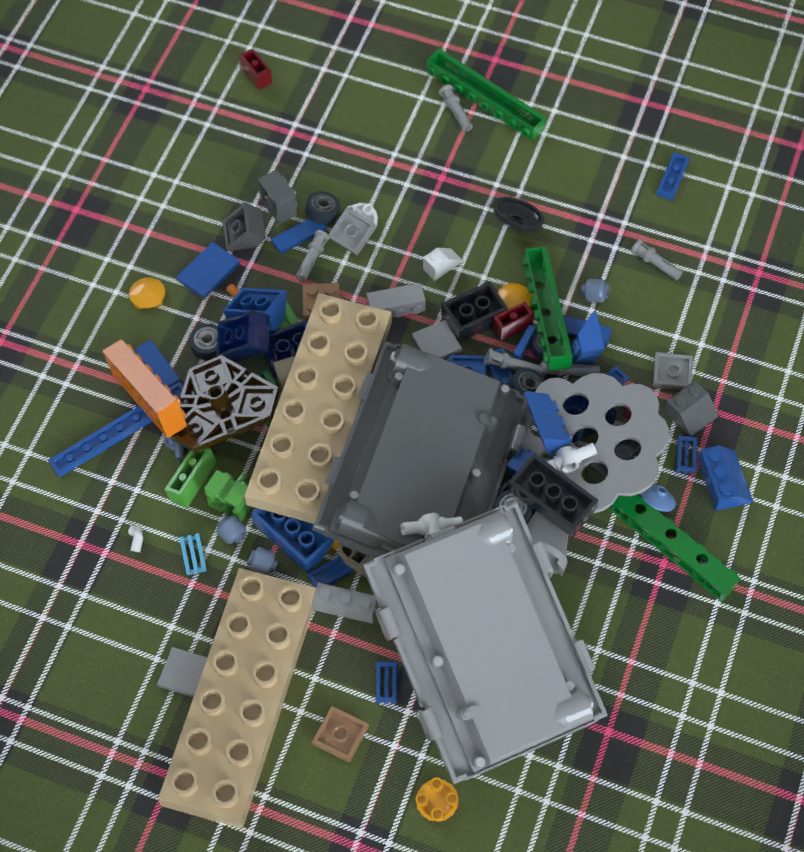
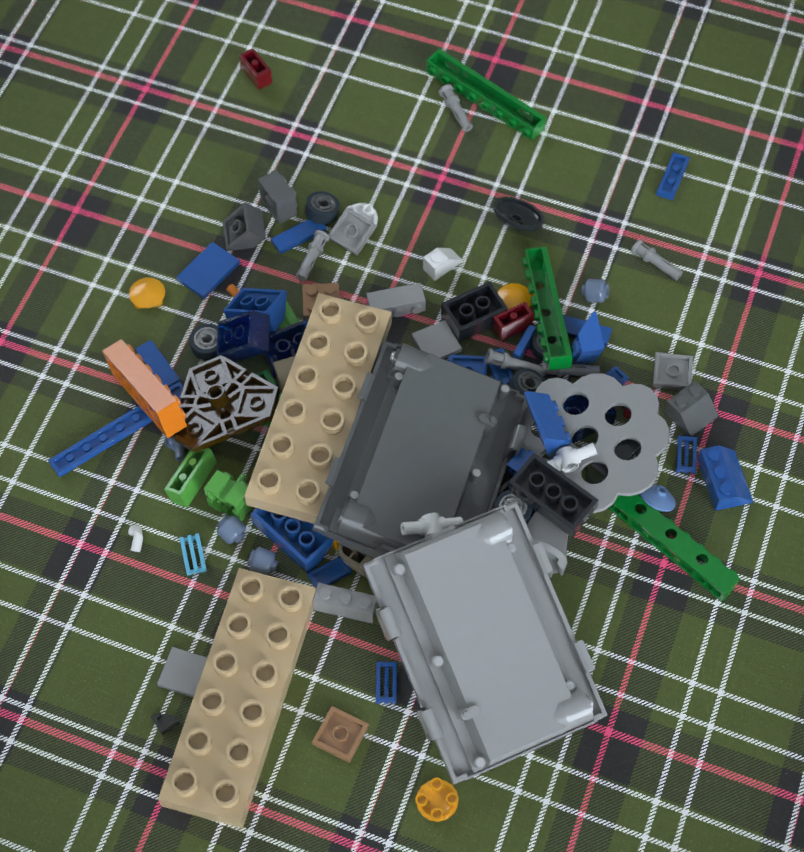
none -> pearl dark grey tile [151,714,180,735]

